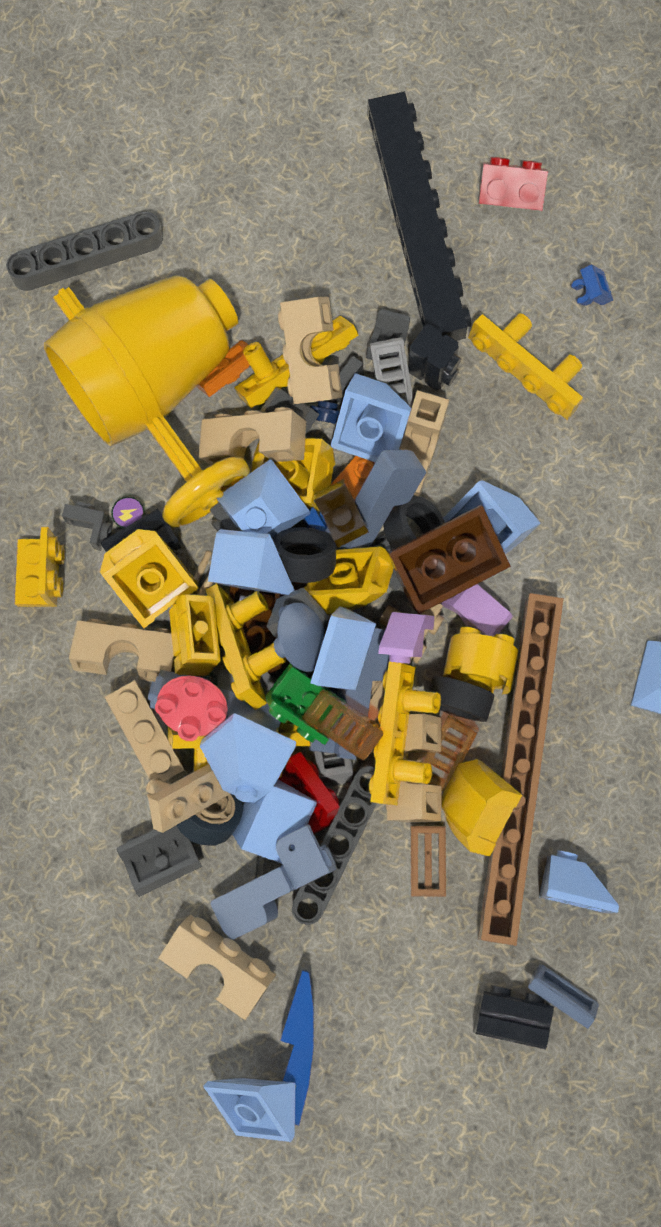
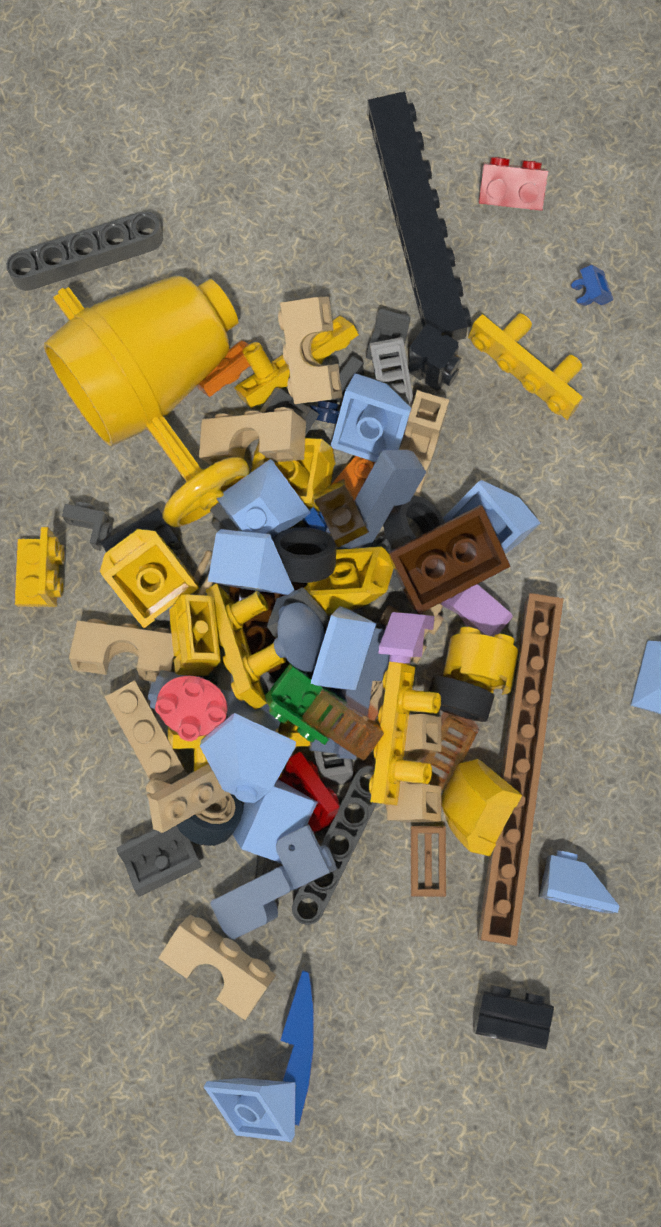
medium lavender tile [111,496,146,530] -> none
sand blue tile [528,964,599,1029] -> none

